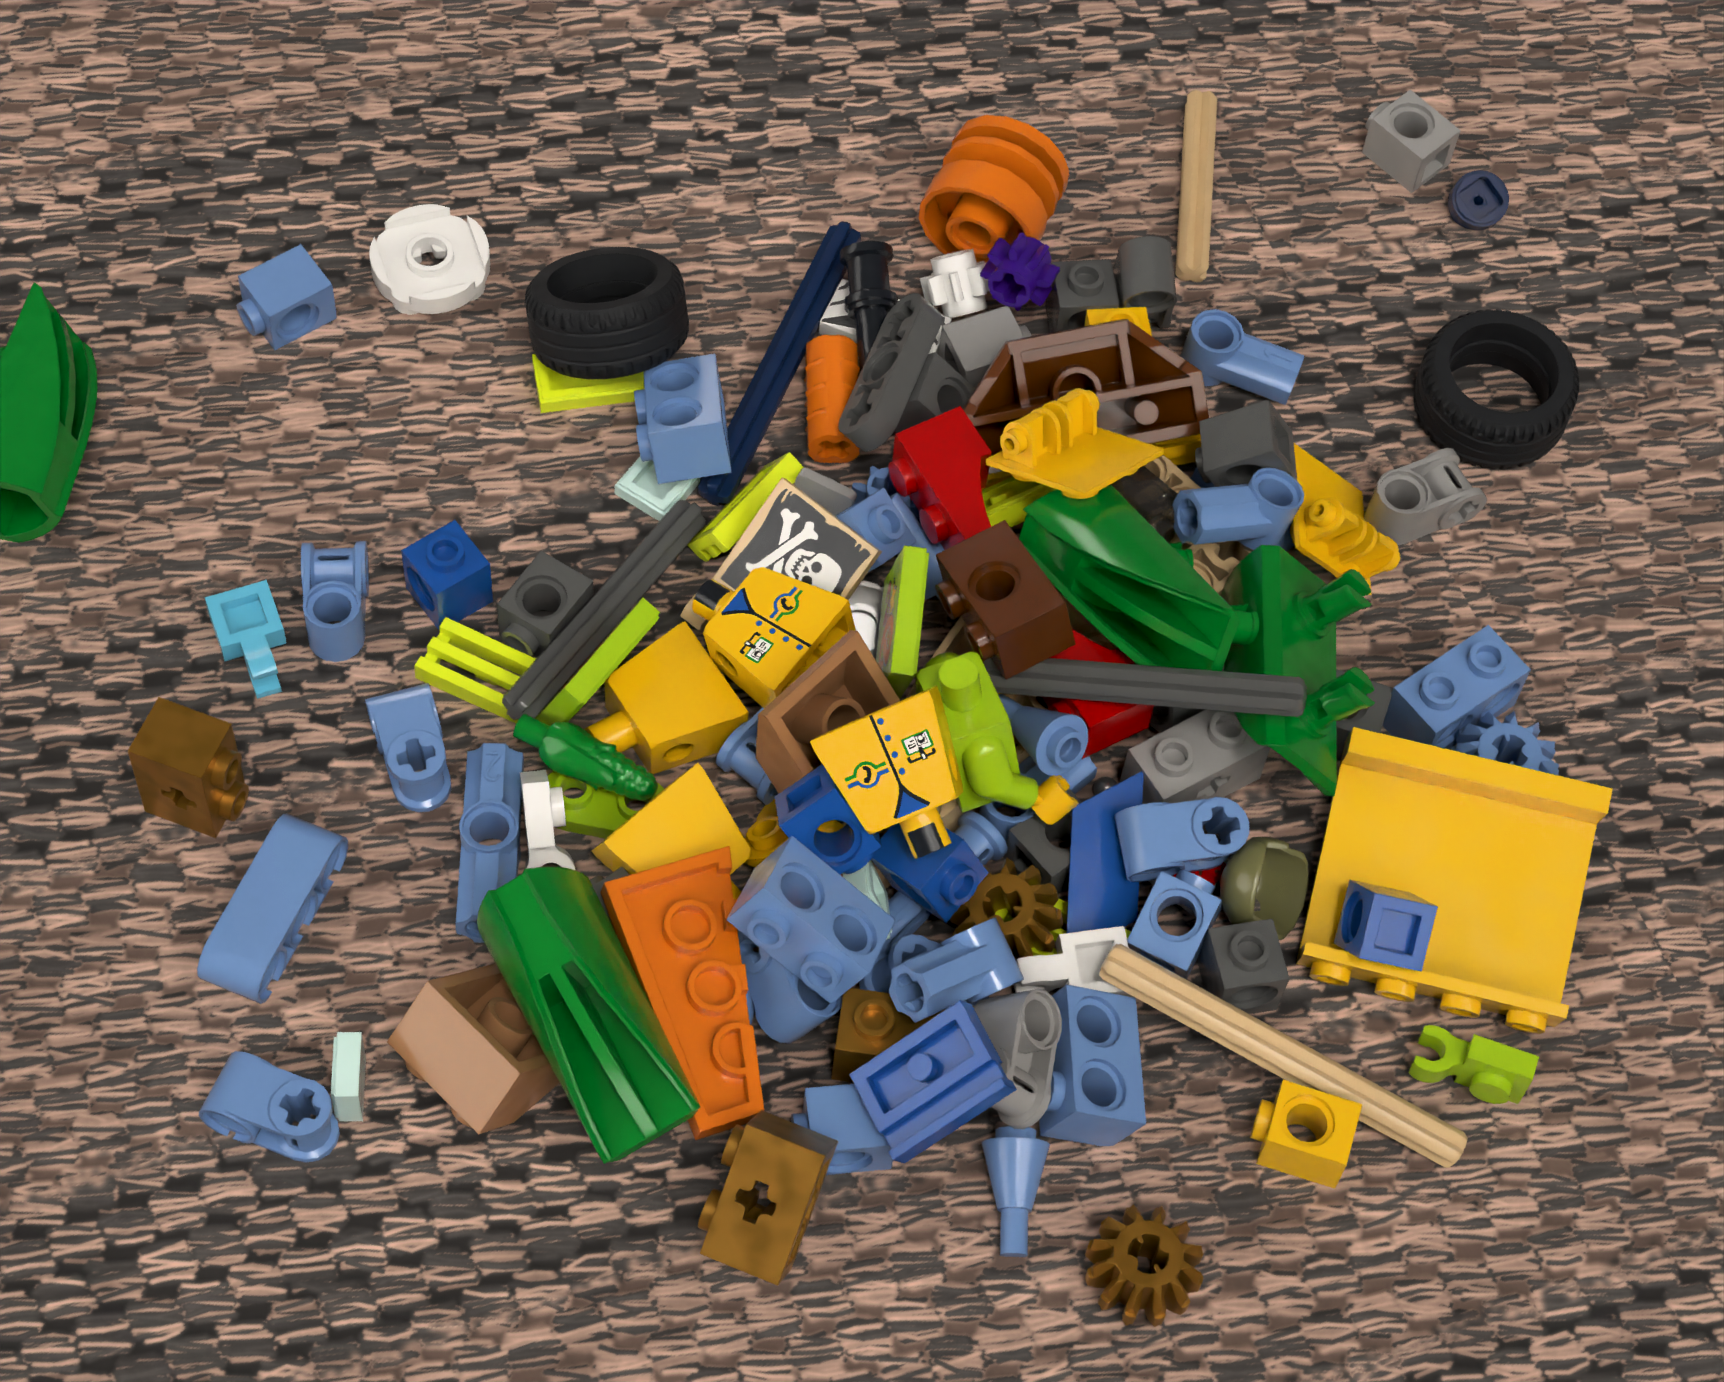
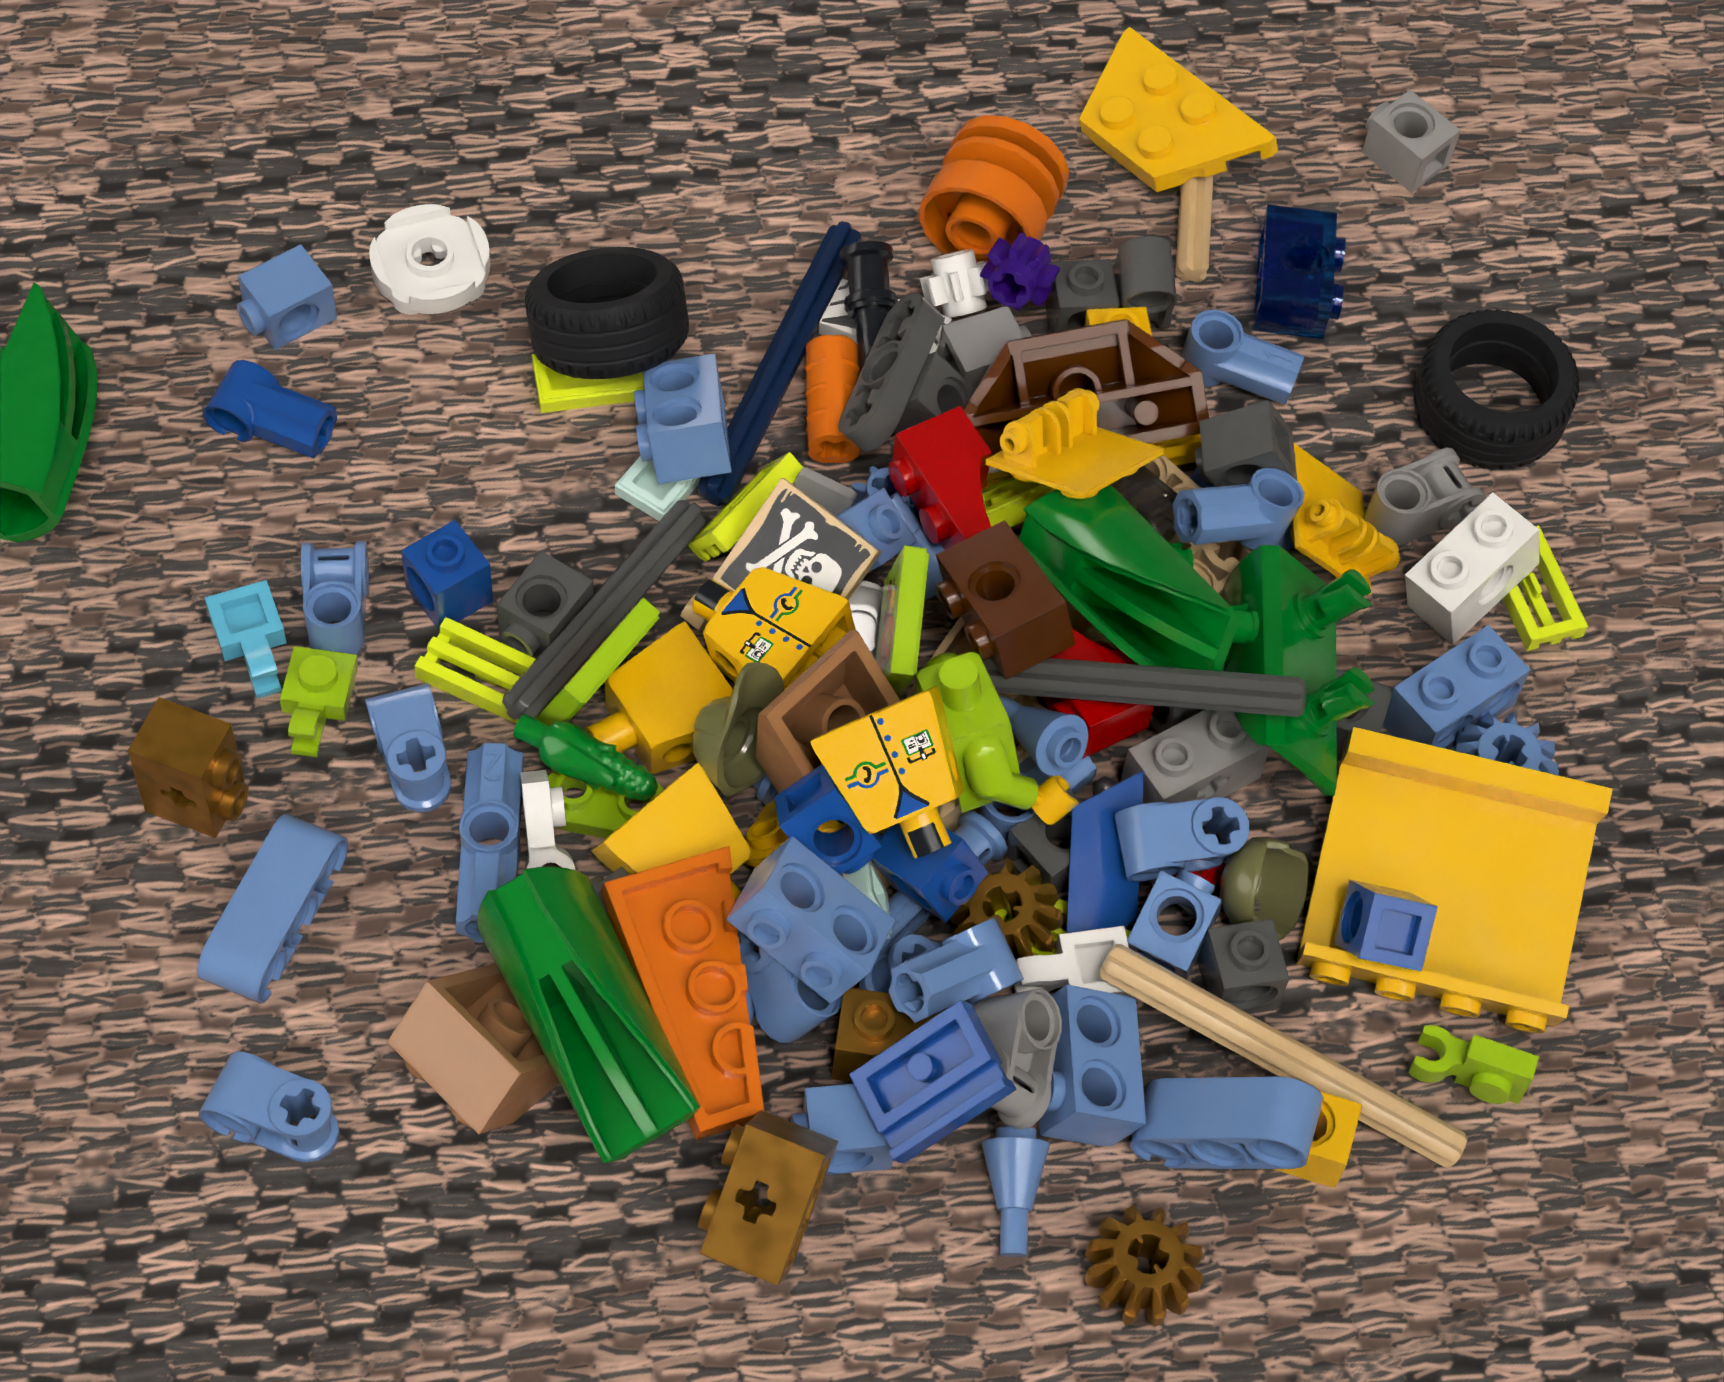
light aqua tile [331,1032,366,1121] -> none
dark blue tile [1448,170,1509,230] -> none
none -> blue piece [203,360,337,459]
none -> lime plate [280,646,358,757]
none -> olive piece [692,662,784,797]
none -> yellow wing [1079,27,1278,192]
none -> medium blue beam [1130,1077,1324,1169]
none -> clear blue brick [1253,204,1346,339]
none -> white brick [1405,492,1539,645]
none -> neon yellow tile [1502,526,1588,651]

